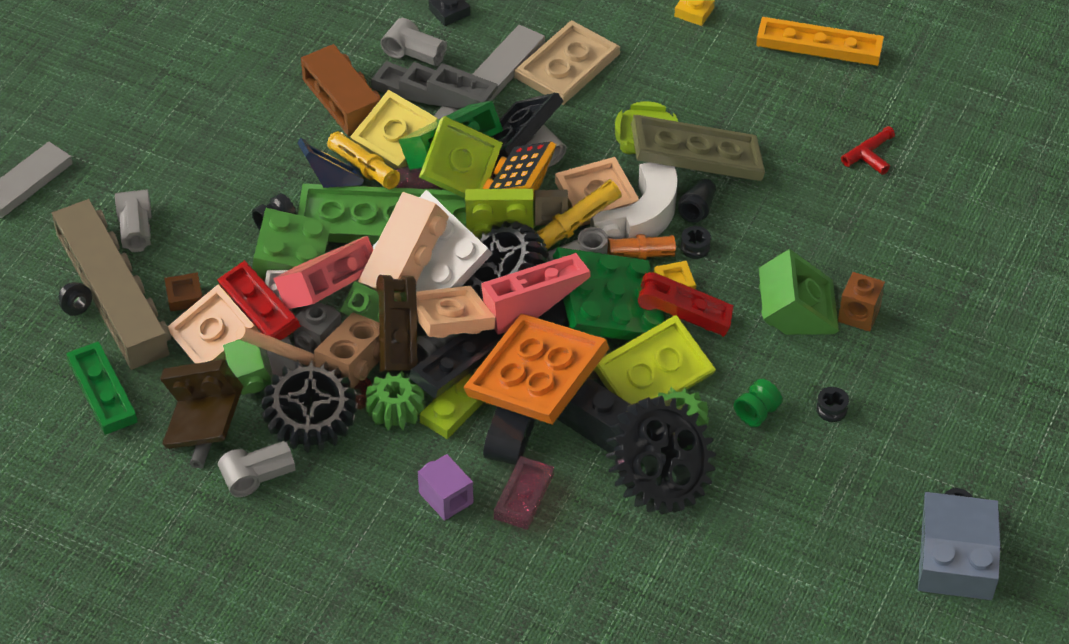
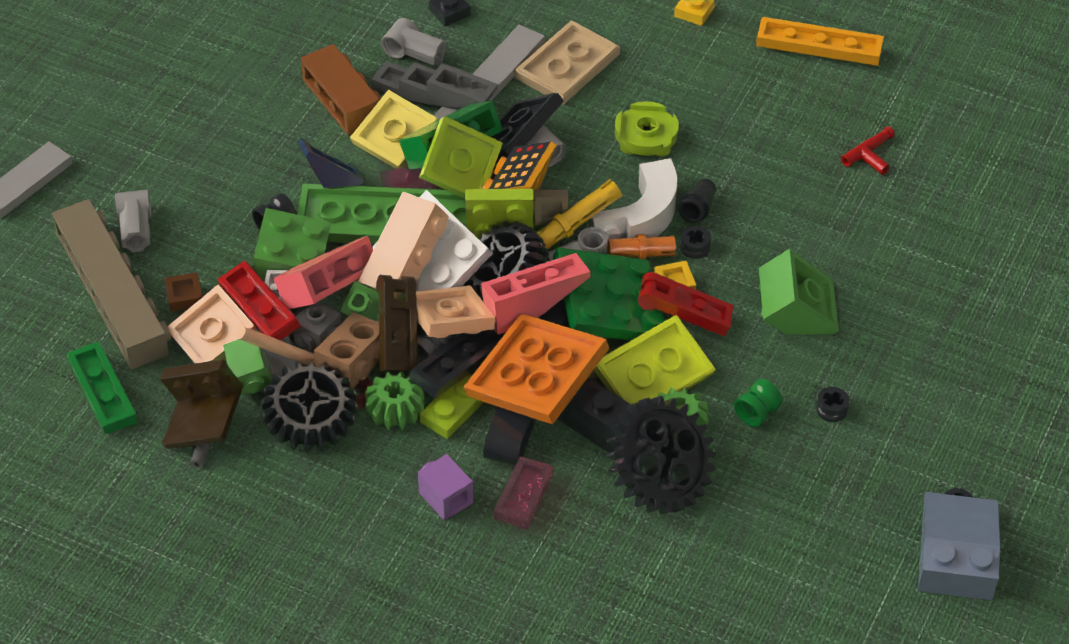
black plate [58,282,92,316] -> none
light grey piece [218,441,295,497] -> none
yellow pin [327,131,400,189] -> none
light nougat plate [555,157,639,227] -> none
olive tile [631,115,765,181] -> none
dark orange brick [838,272,885,332] -> none

